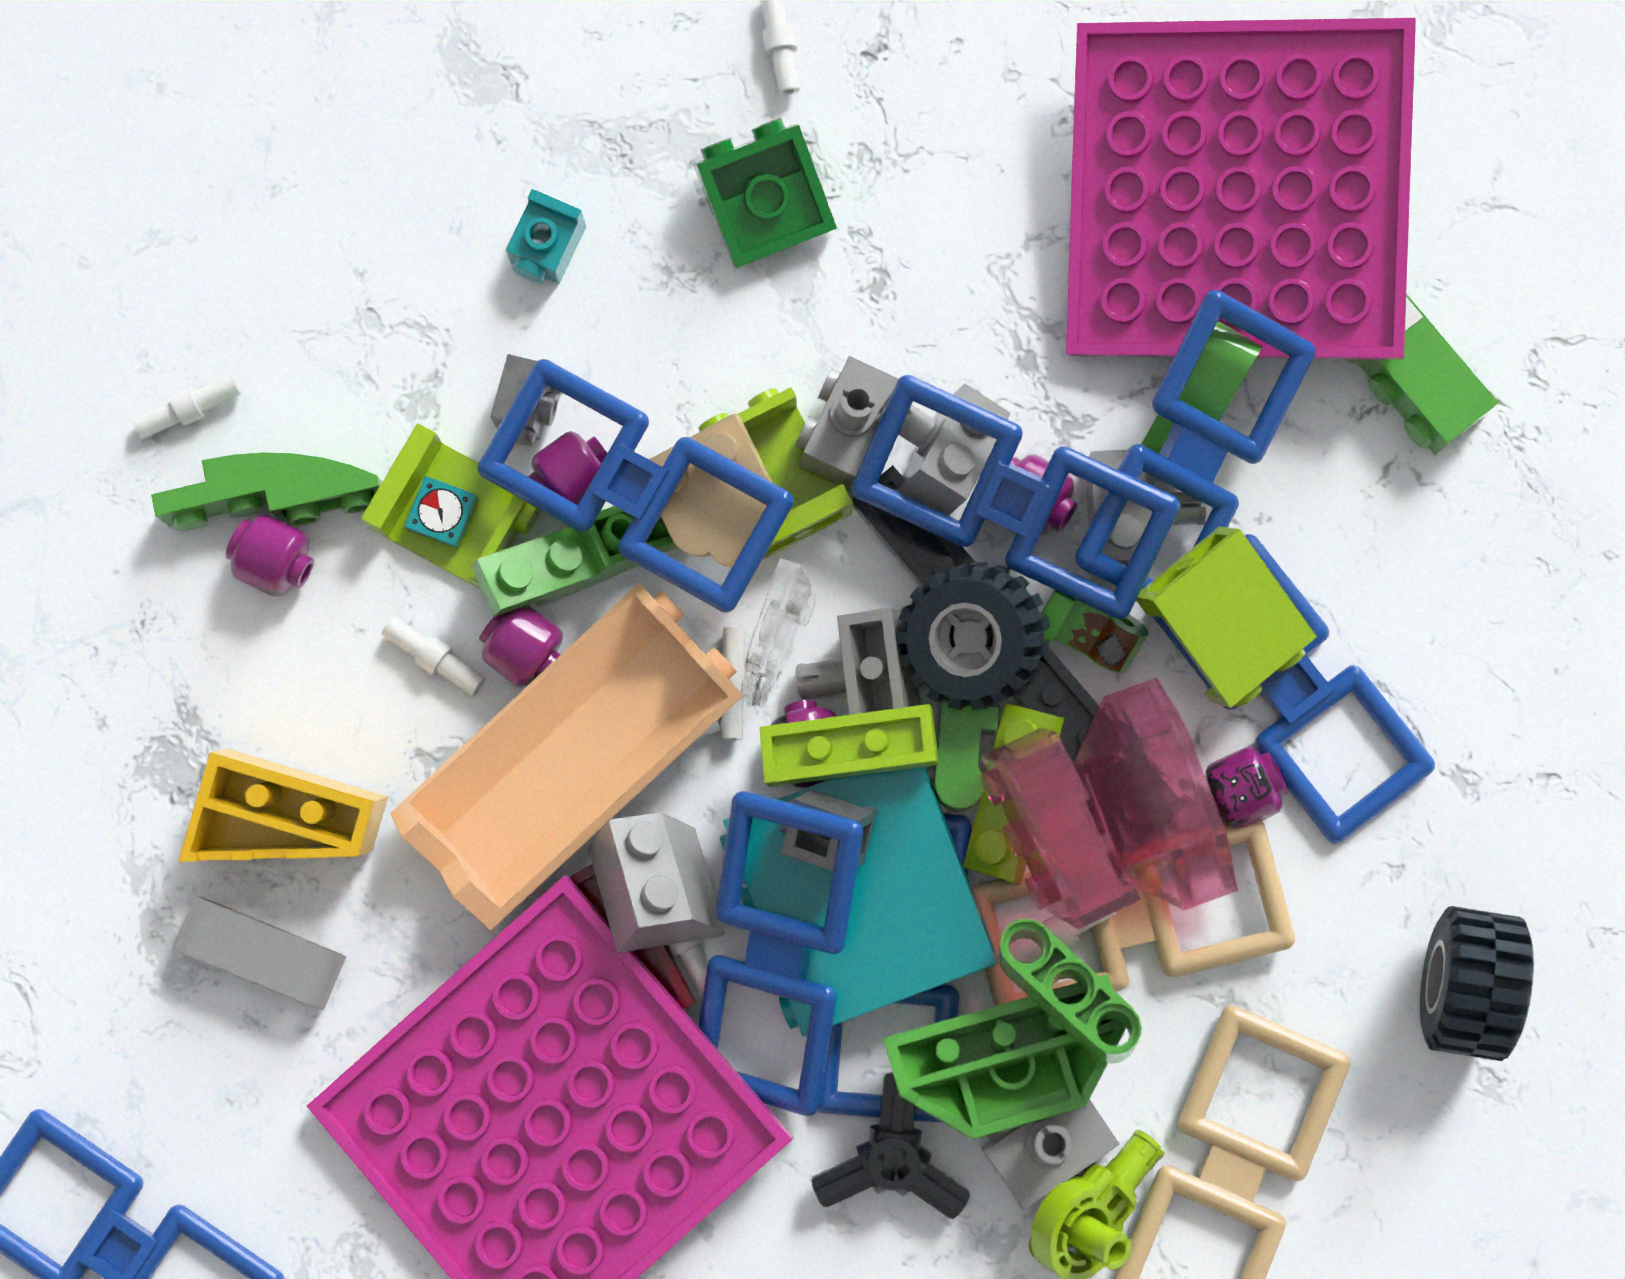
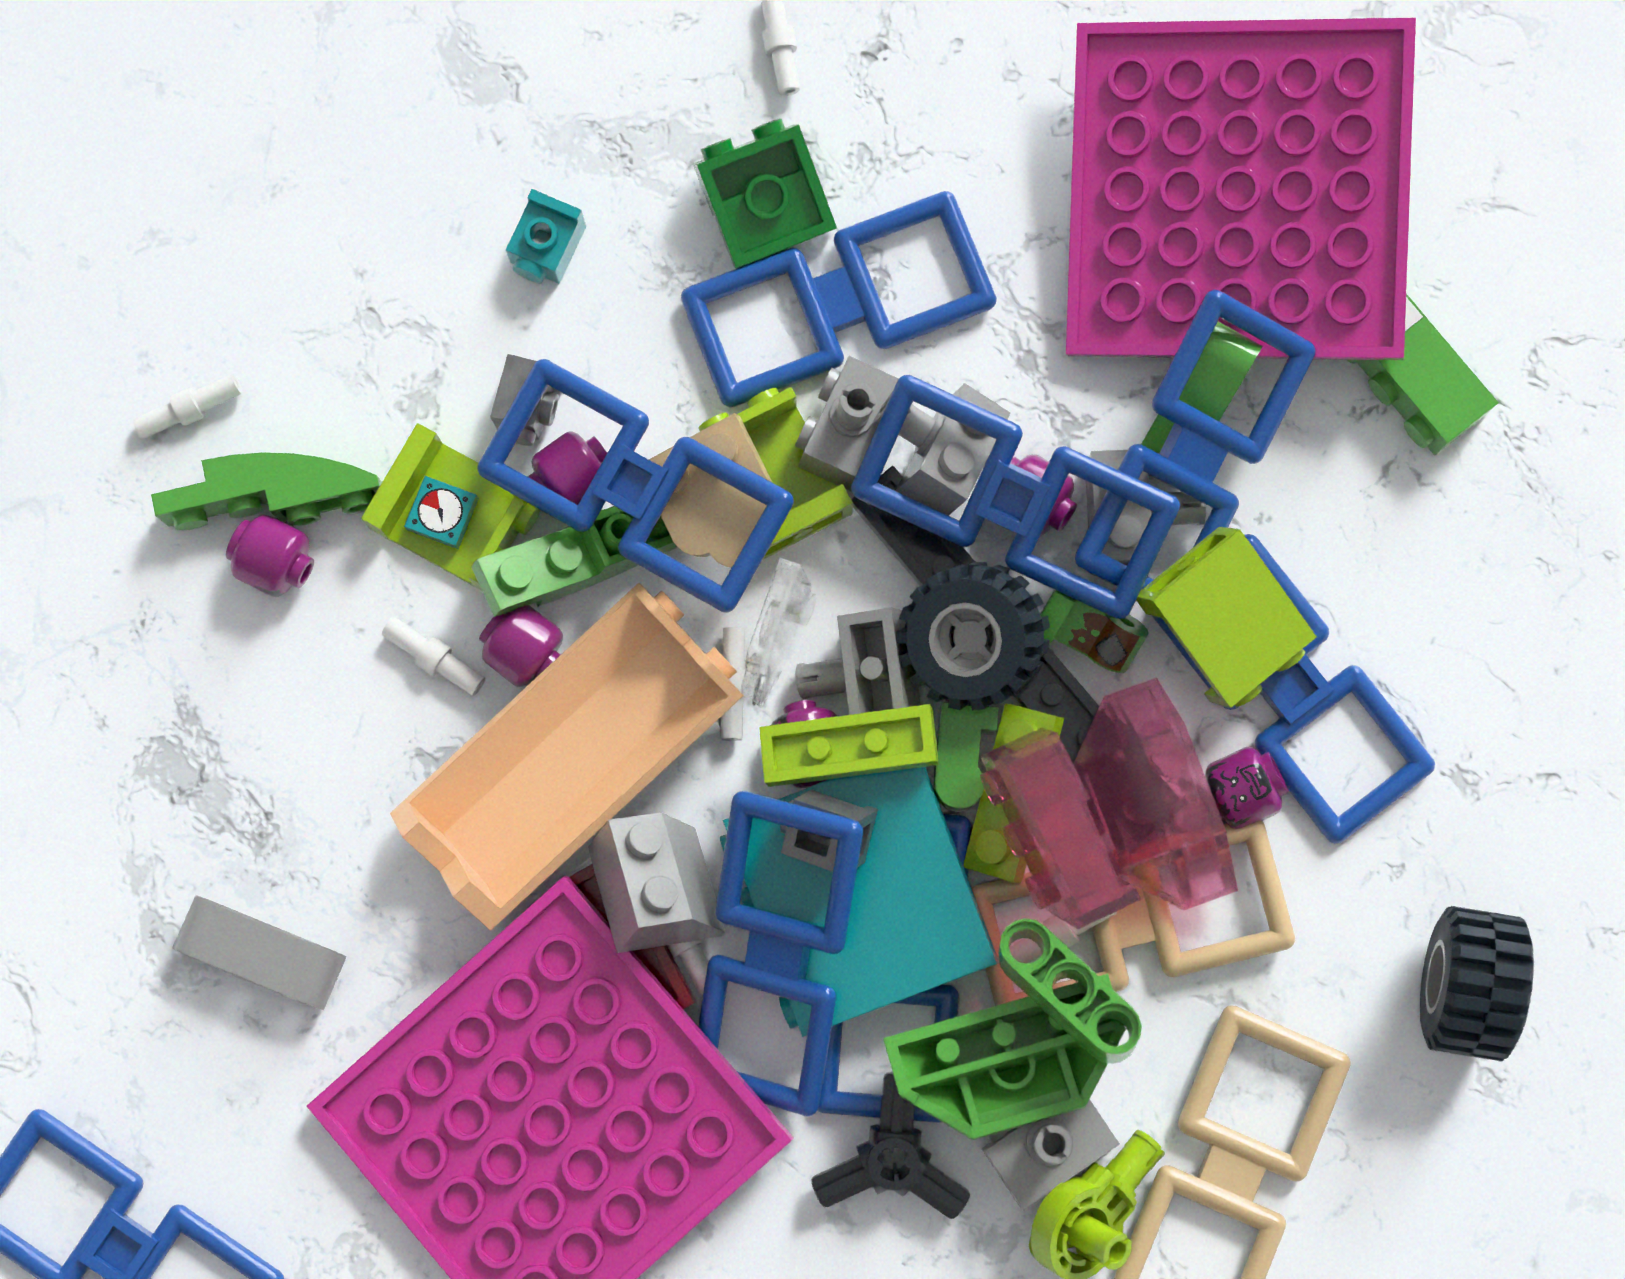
yellow wedge [178,749,388,862] -> none
none -> blue bar [681,191,997,407]

